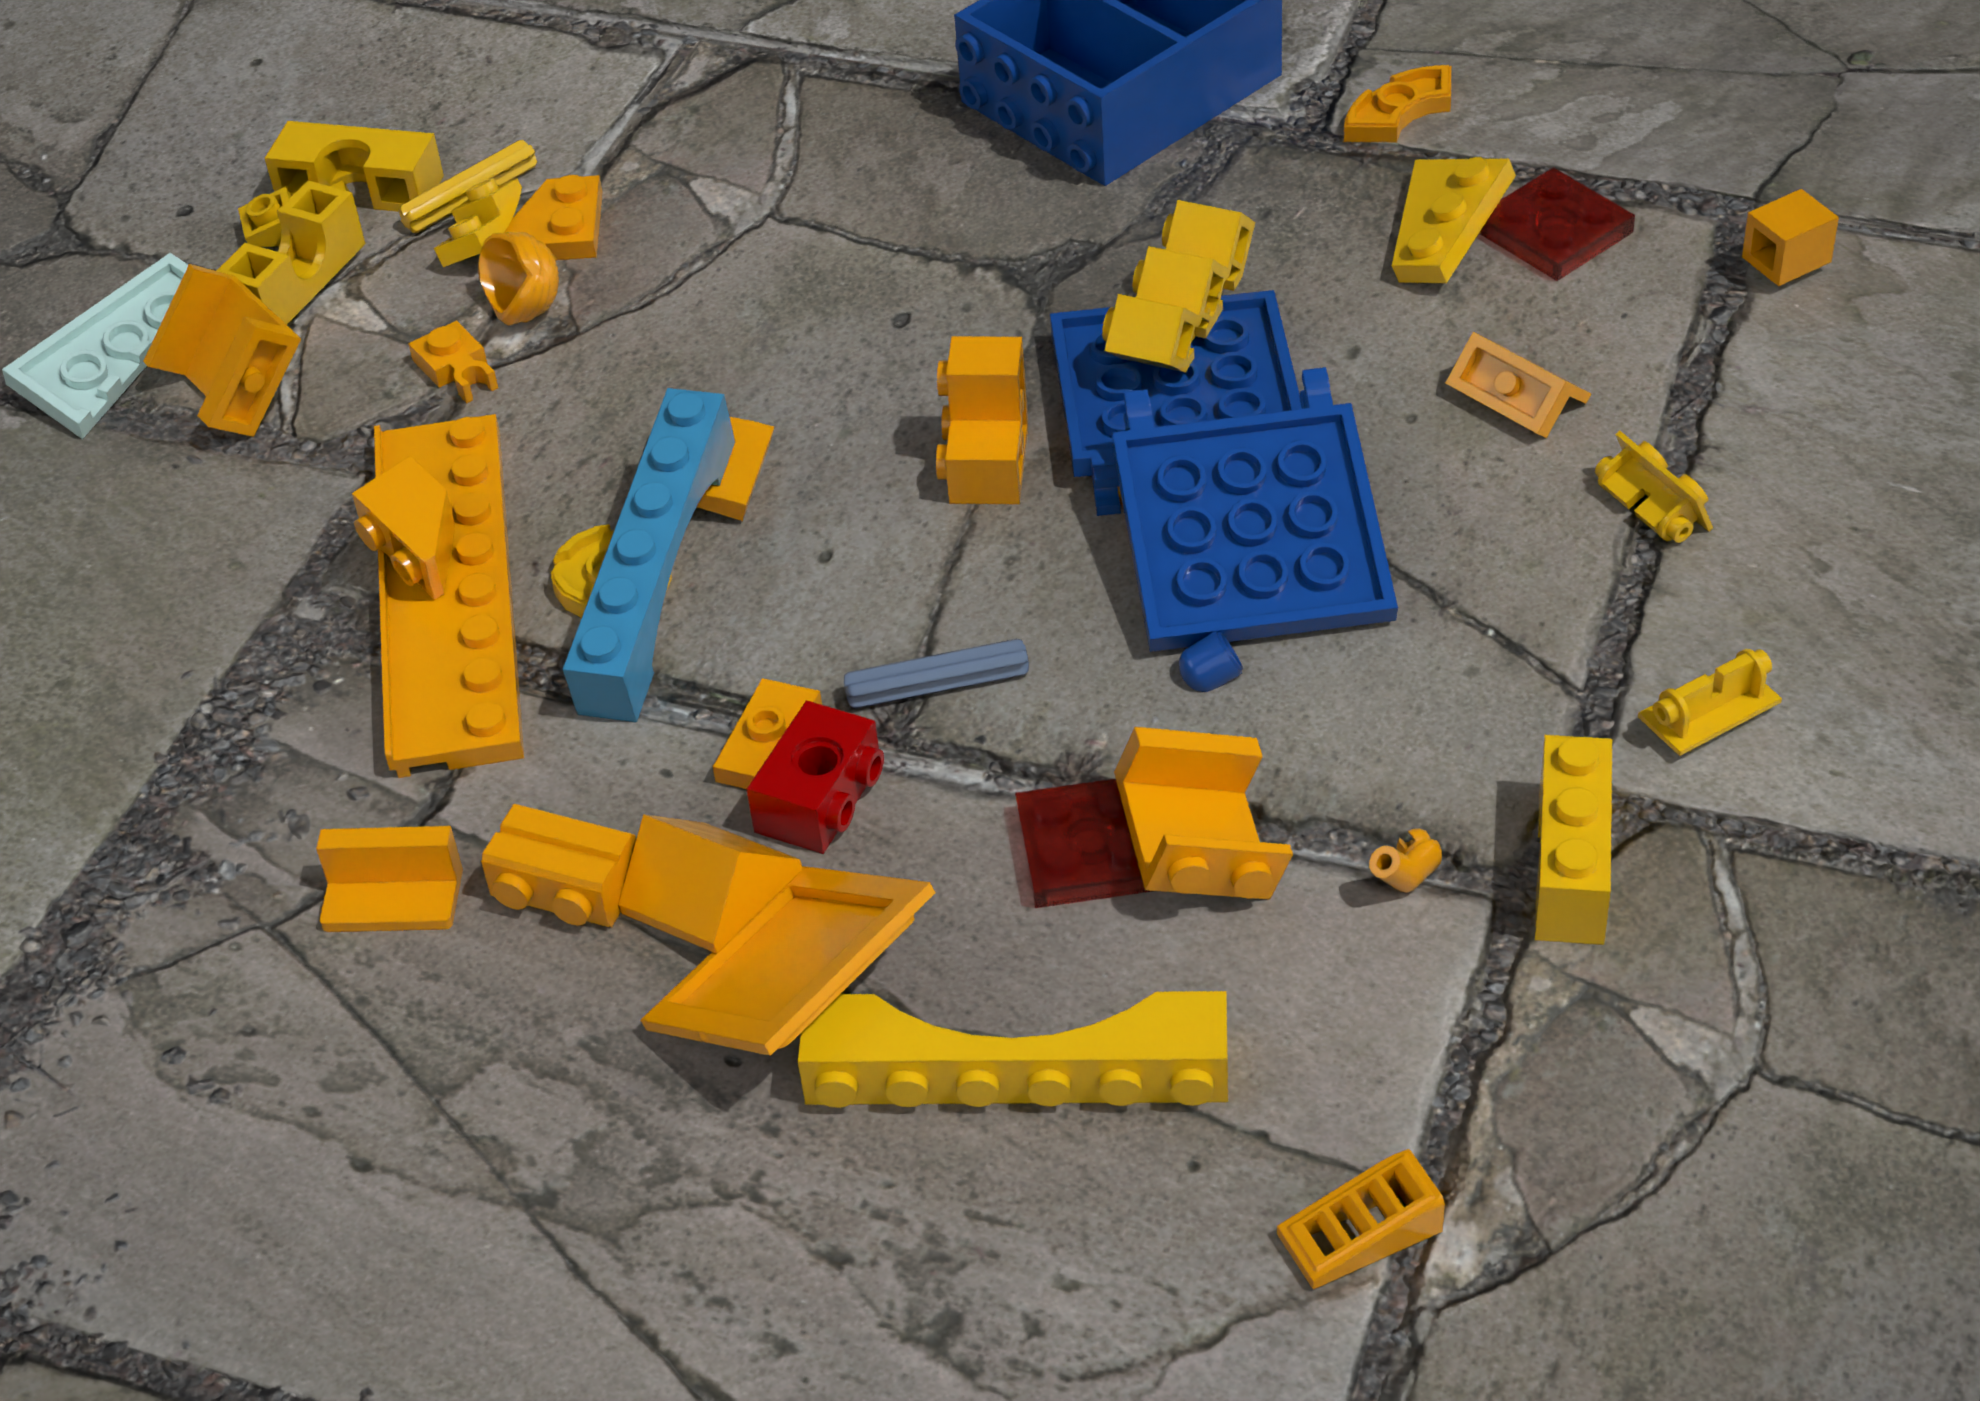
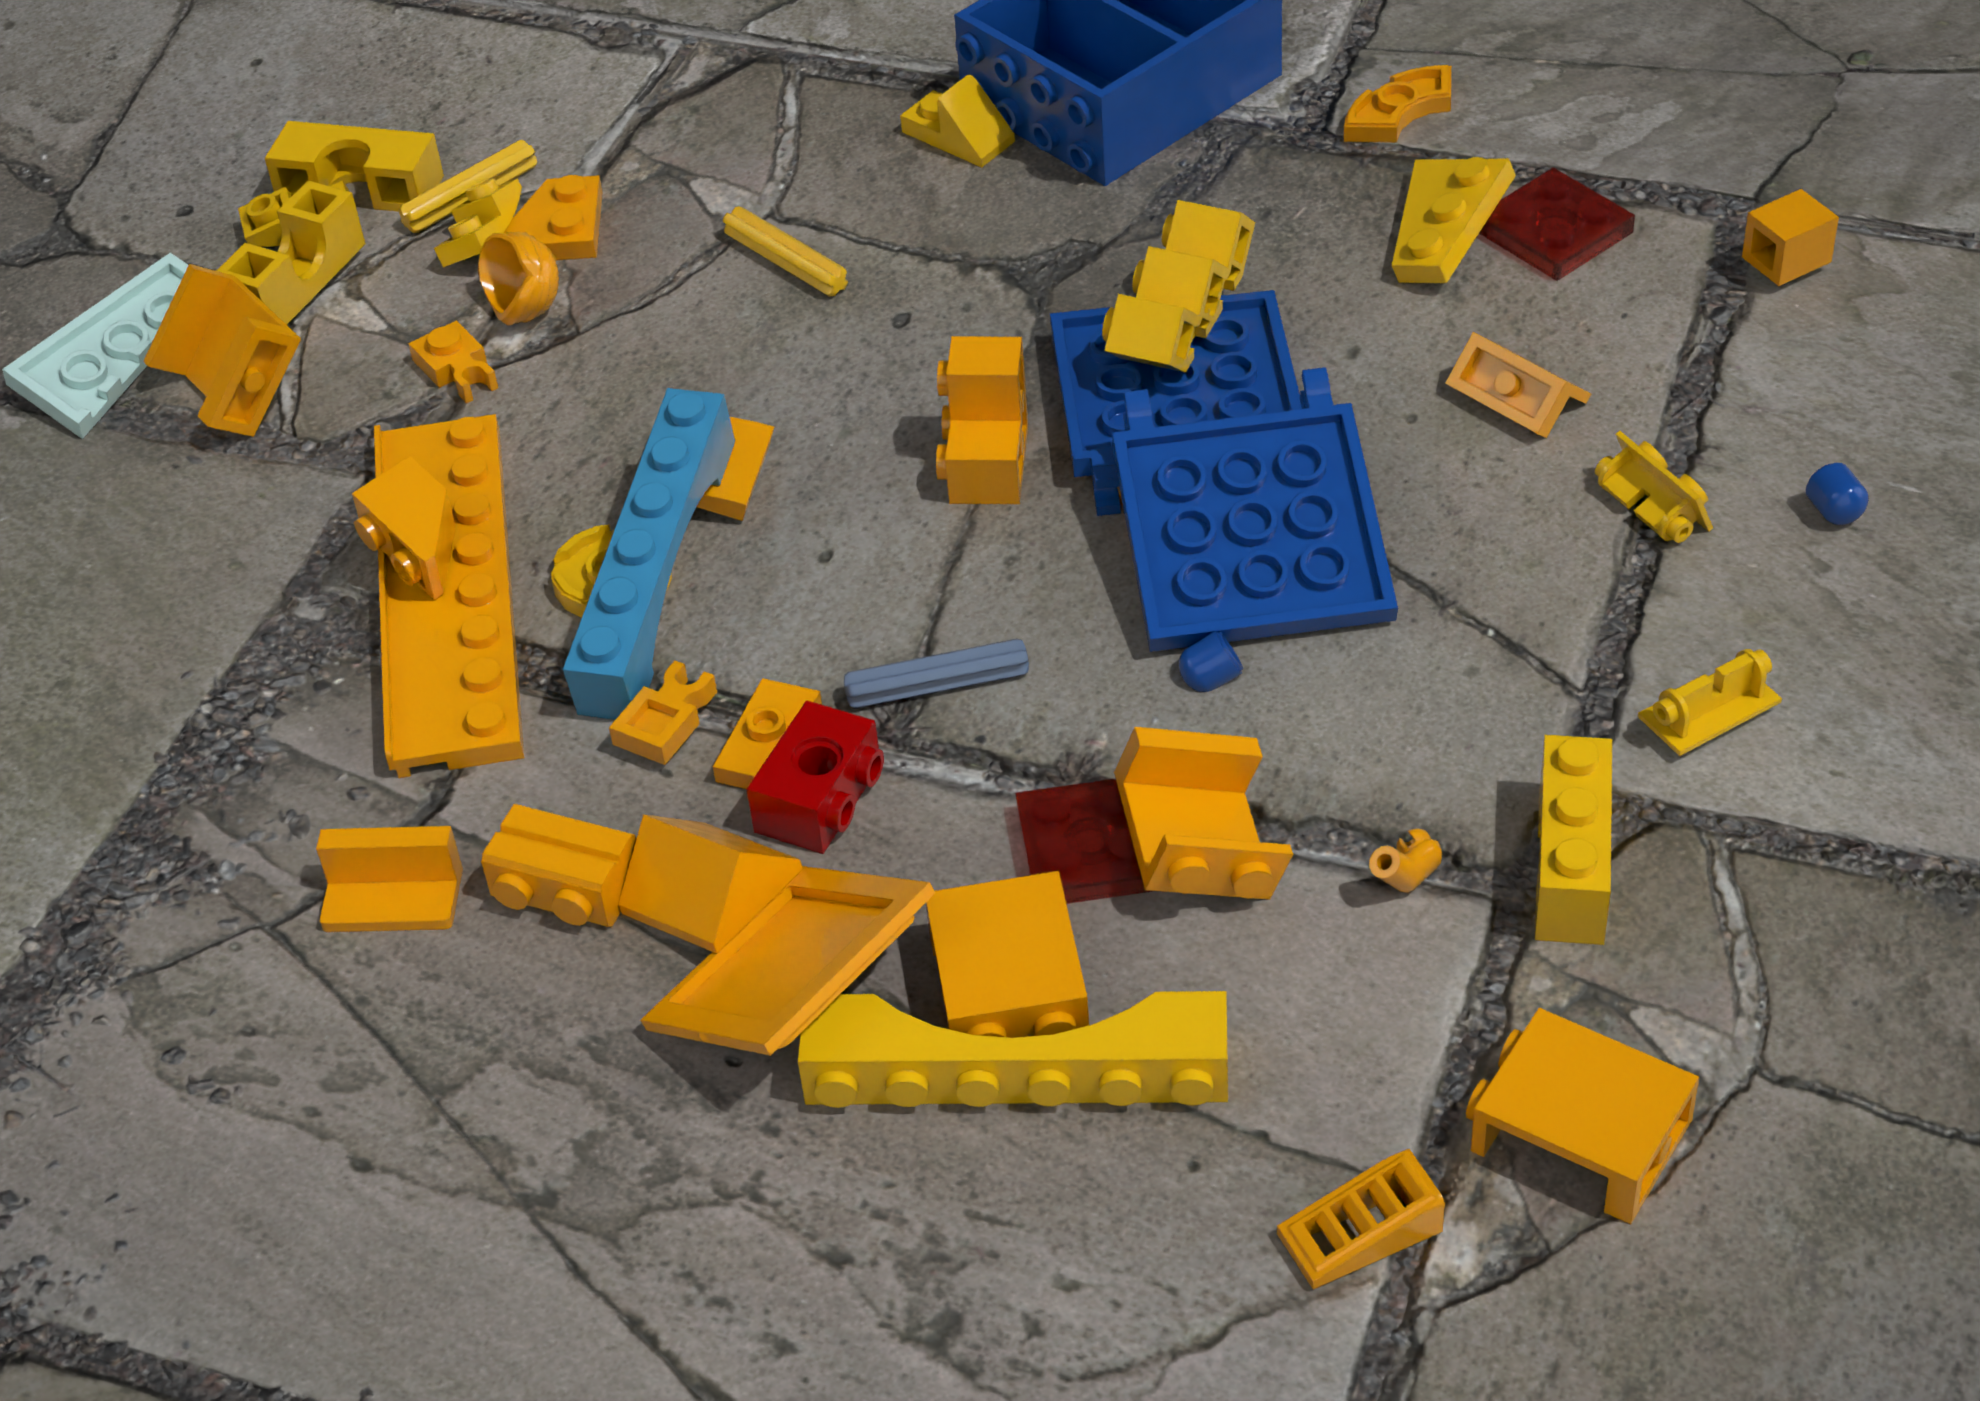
none -> light orange plate [609,660,717,765]
none -> yellow axle [722,206,848,297]
none -> yellow slope [900,74,1015,168]
none -> light orange panel [926,871,1089,1038]
none -> light orange panel [1466,1008,1699,1225]
none -> blue piece [1806,463,1869,525]

